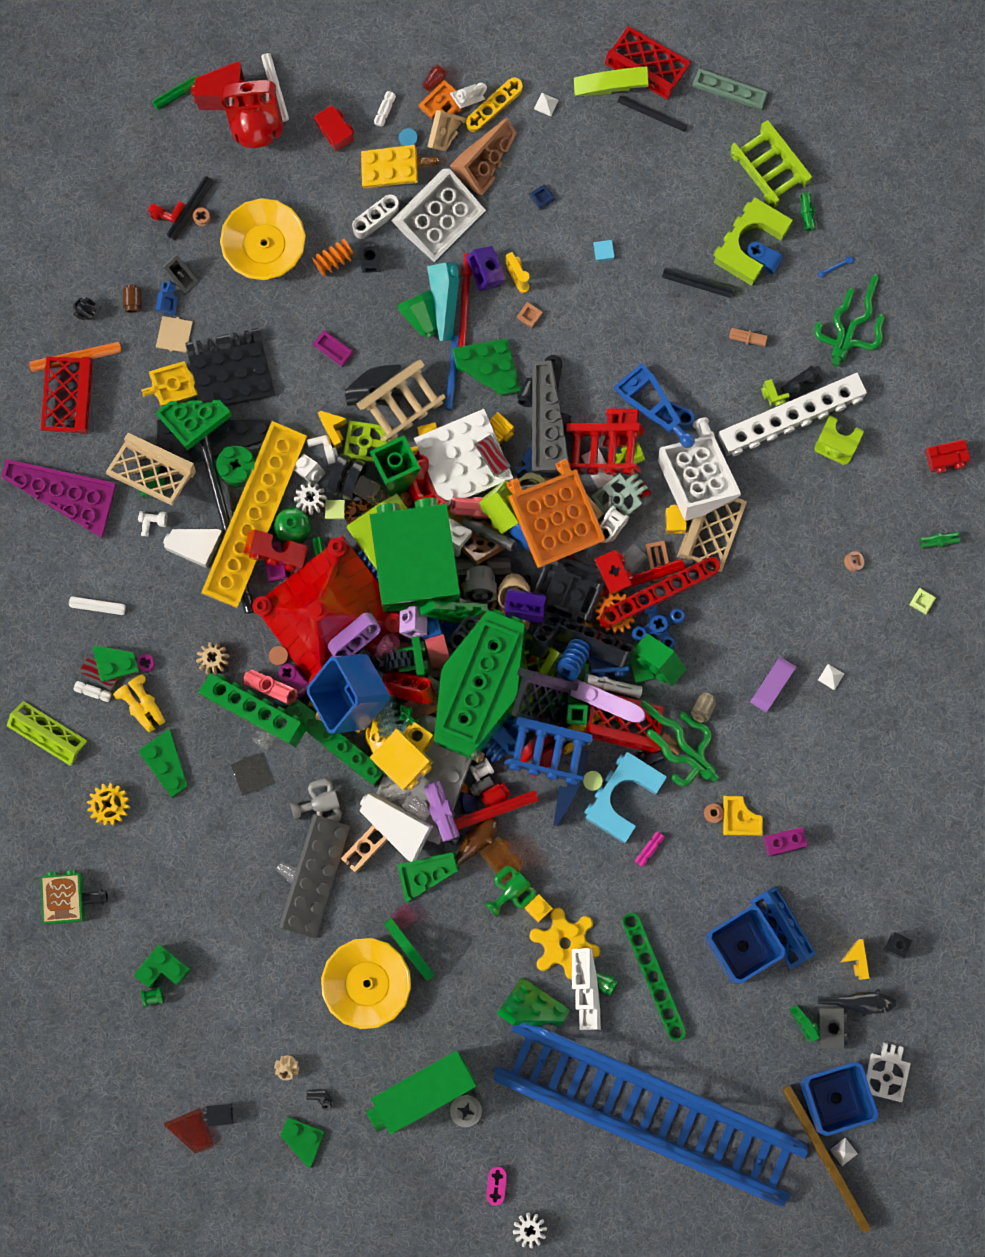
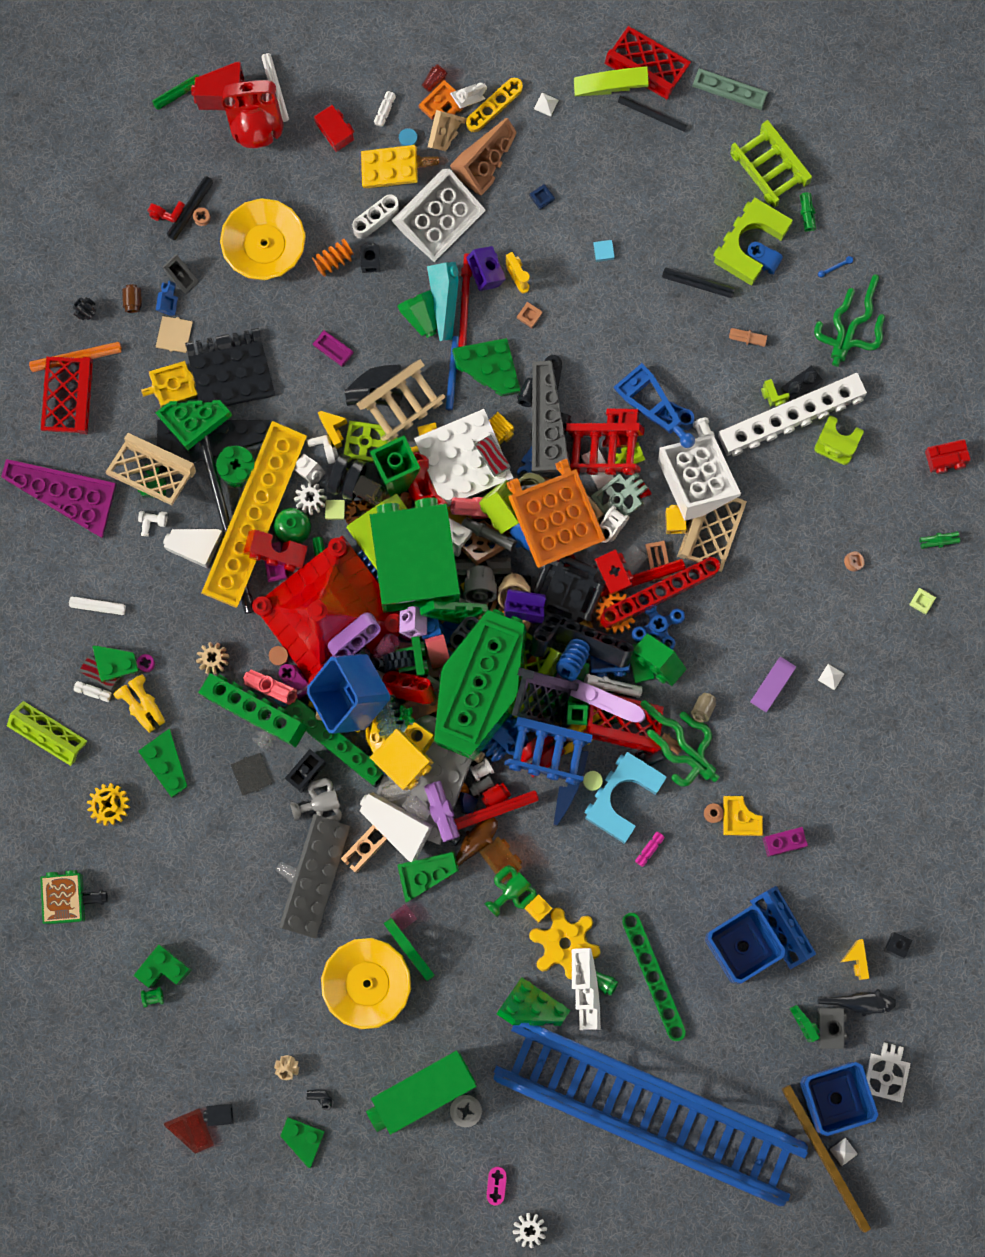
none -> black brick [285,749,326,793]

